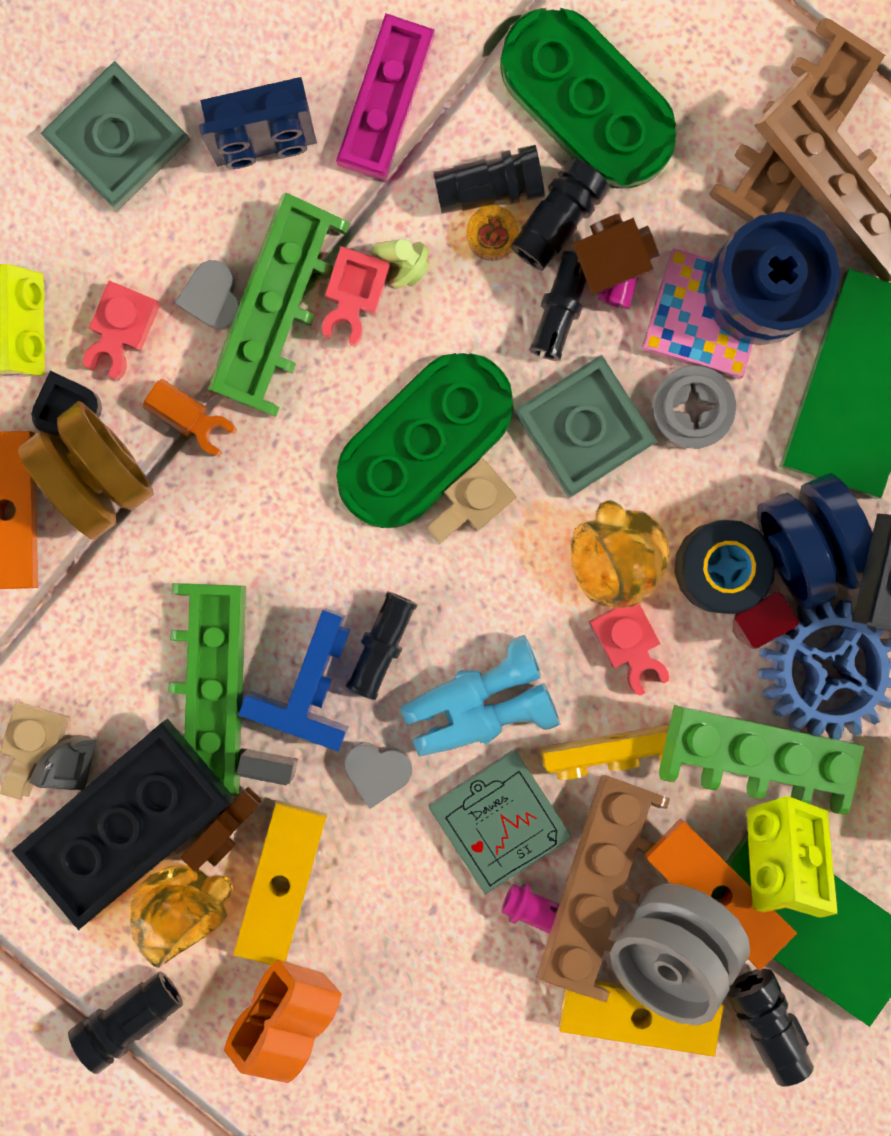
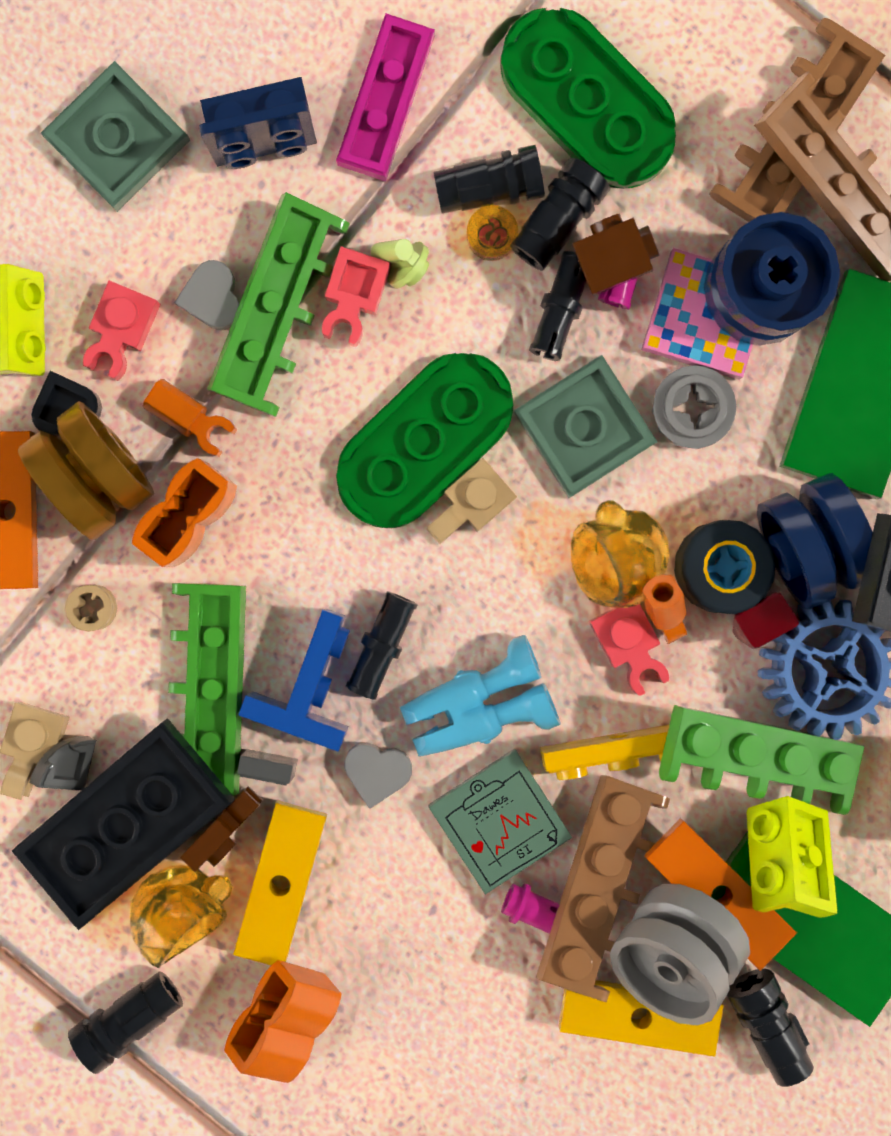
none -> tan bush [65,584,118,632]
none -> orange brick [132,458,237,567]
none -> orange bar [642,574,687,644]

